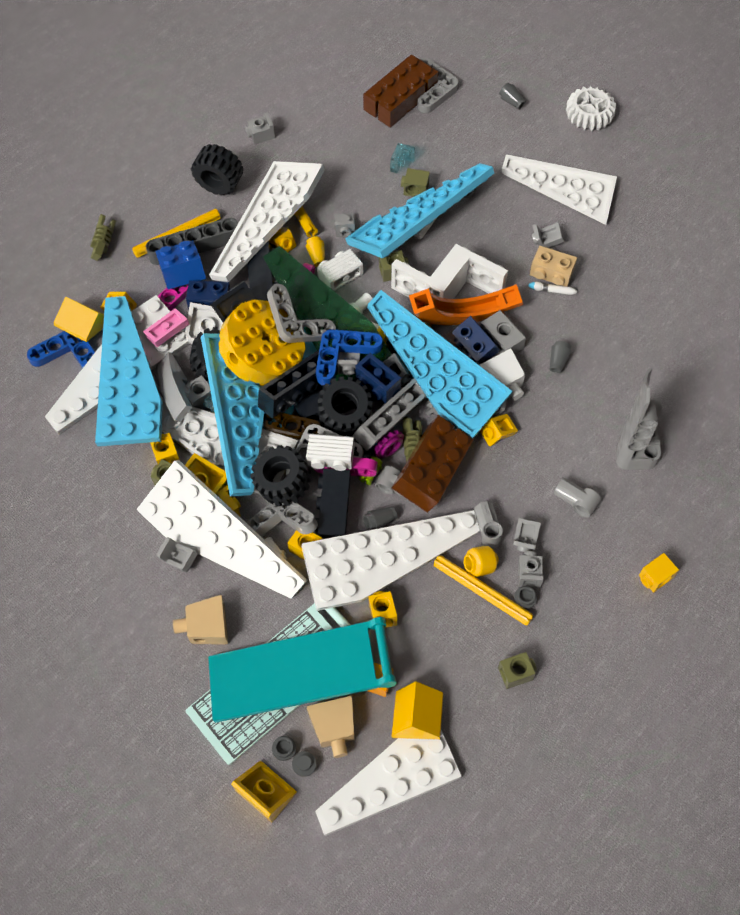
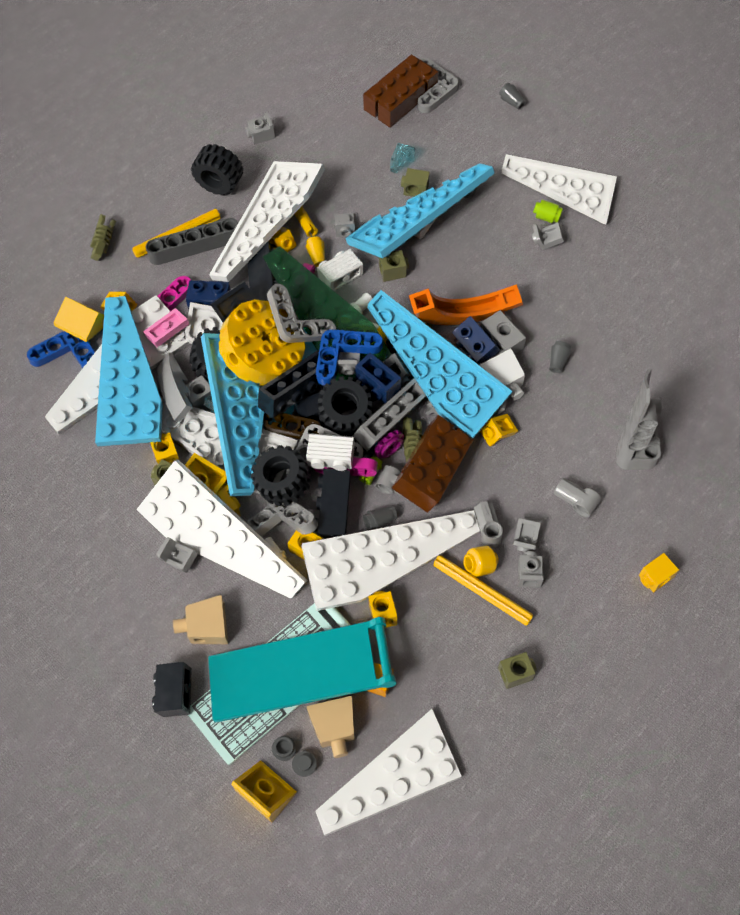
blue brick [155,240,206,290] -> none
white bracket [391,244,508,299] -> none
yellow slope [392,681,444,739] -> none
dark grey plate [514,586,537,609] -> none
white piece [528,282,577,295] -> none
tan brick [530,245,577,287] -> none
white gear [566,86,616,132] -> none
none -> black brick [152,662,192,717]
none -> lime brick [533,199,563,223]

